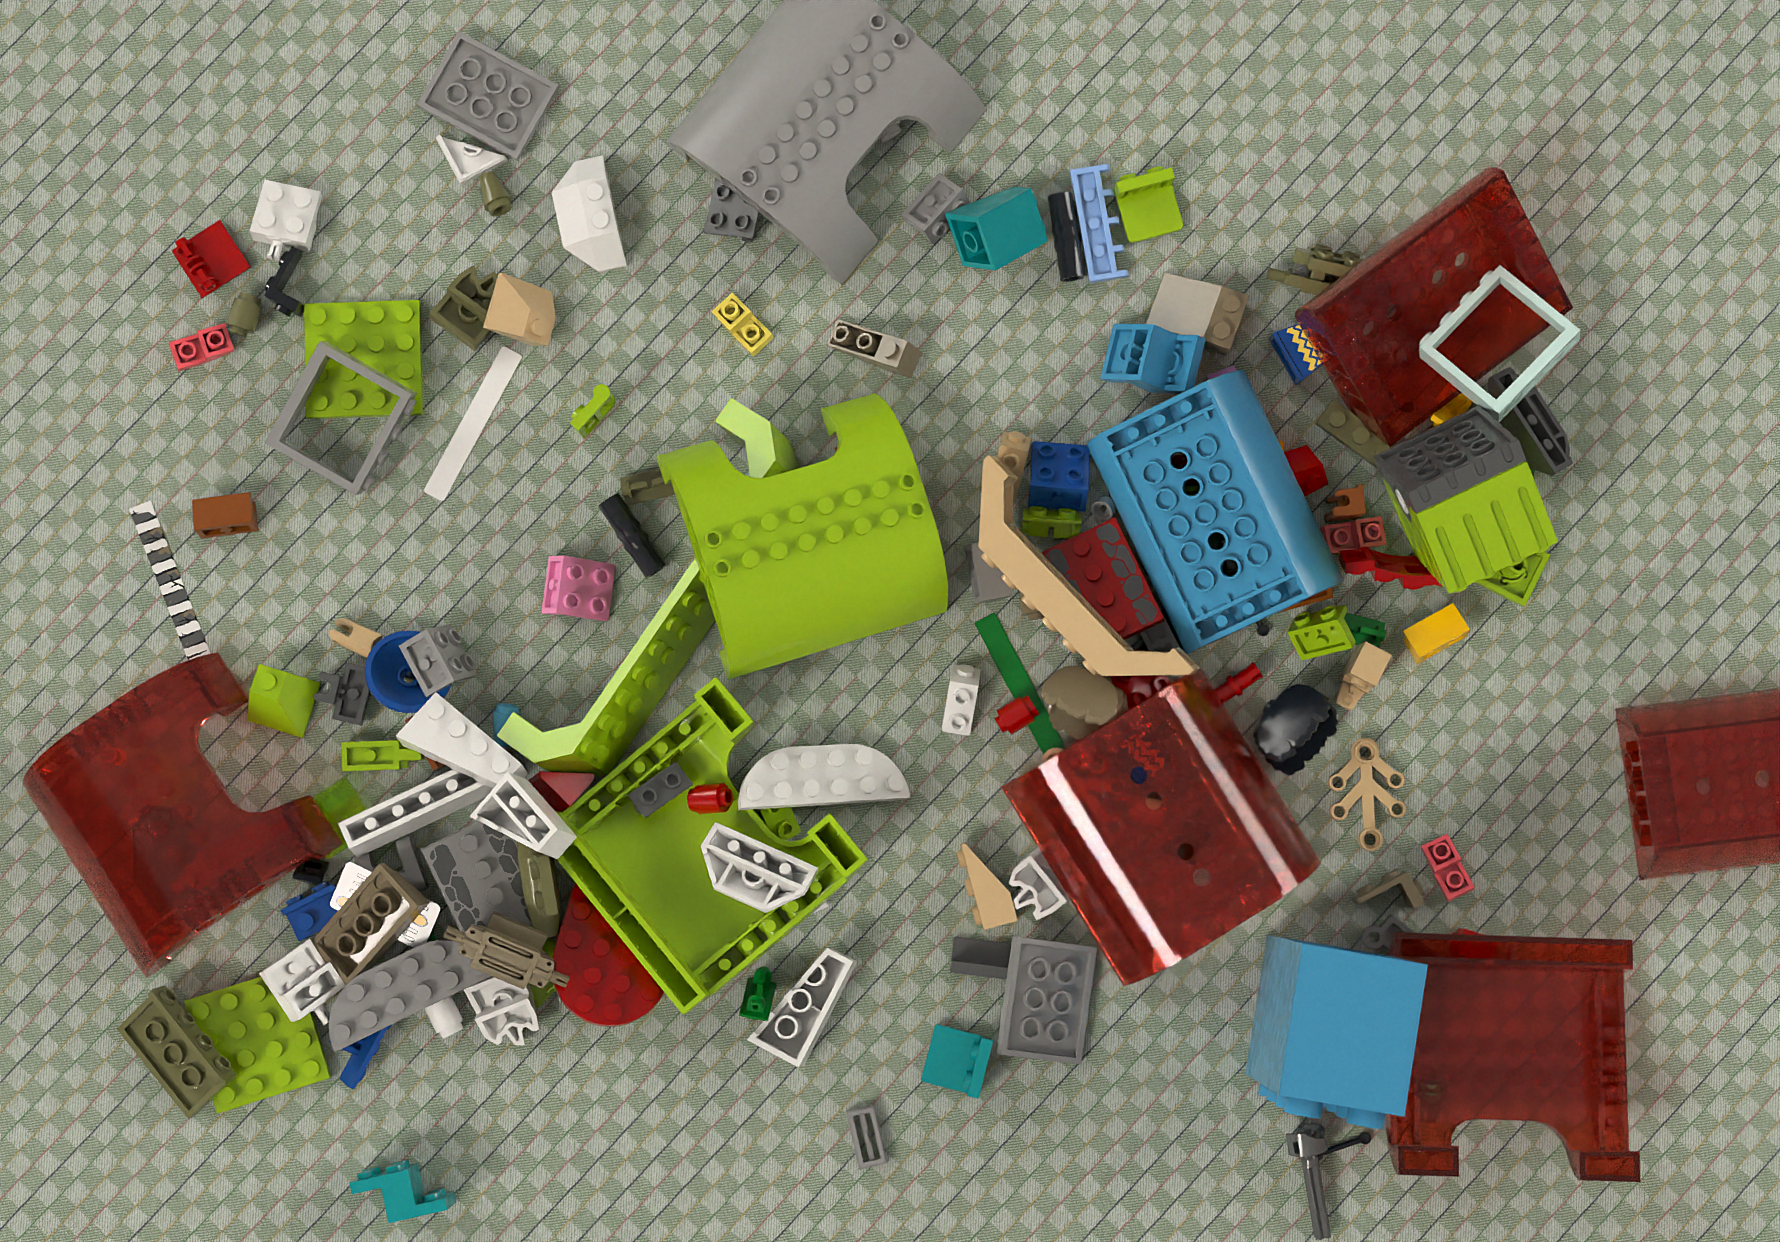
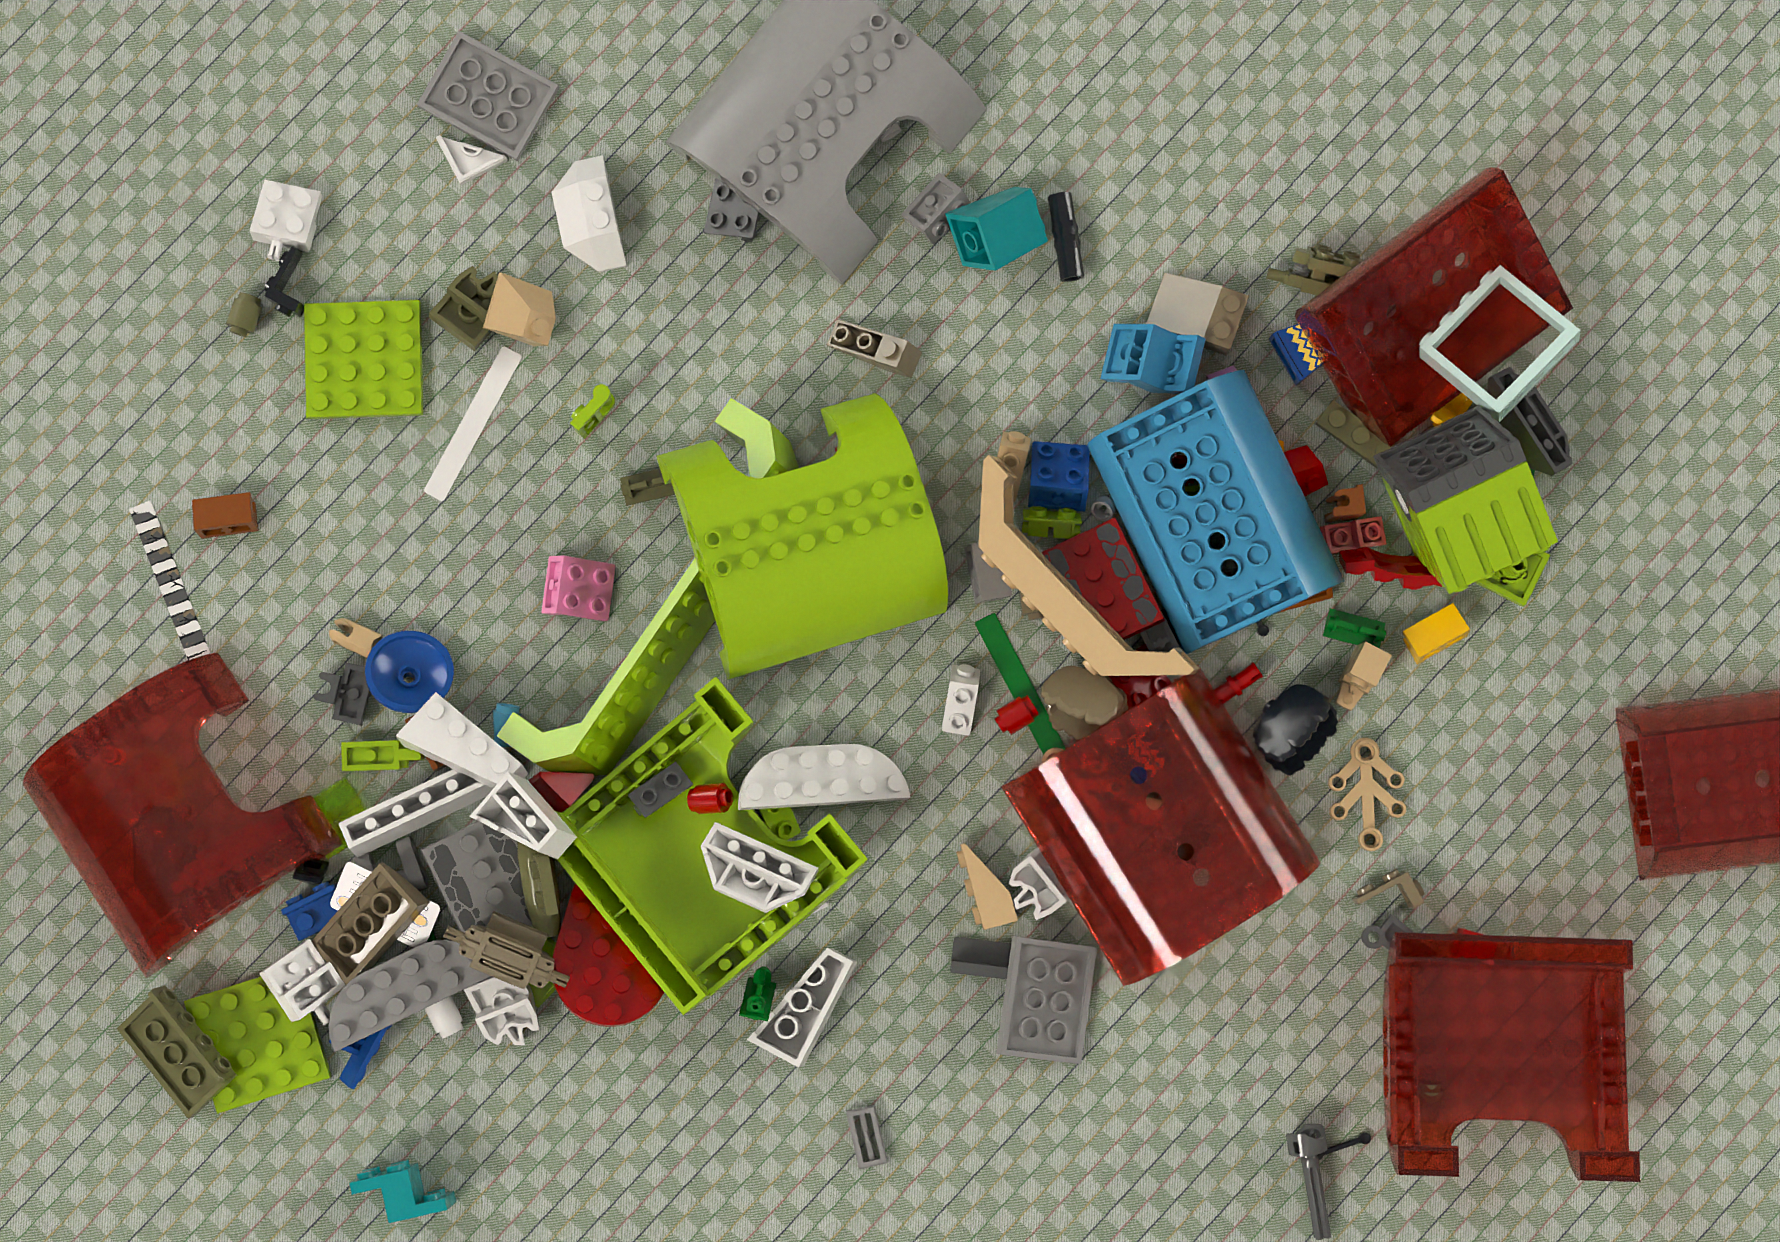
coral slope [169,323,234,372] -> none
red hinge [171,220,251,298] -> none
lime slope [247,664,321,738] -> none
light grey window [265,341,417,495] -> none
light grey bracket [399,625,477,697] -> none
olive cone [479,171,512,217] -> none
black axle [598,493,666,579] -> none
light yellow slope [711,293,774,357] -> none
teal bracket [921,1024,993,1099] -> none
light blue hinge [1069,164,1129,284] -> none
lime bracket [1114,166,1183,243] -> none
dark azure brick [1245,935,1428,1129] -> none
lime bracket [1287,604,1356,661] -> none
coral slope [1421,834,1475,902] -> none

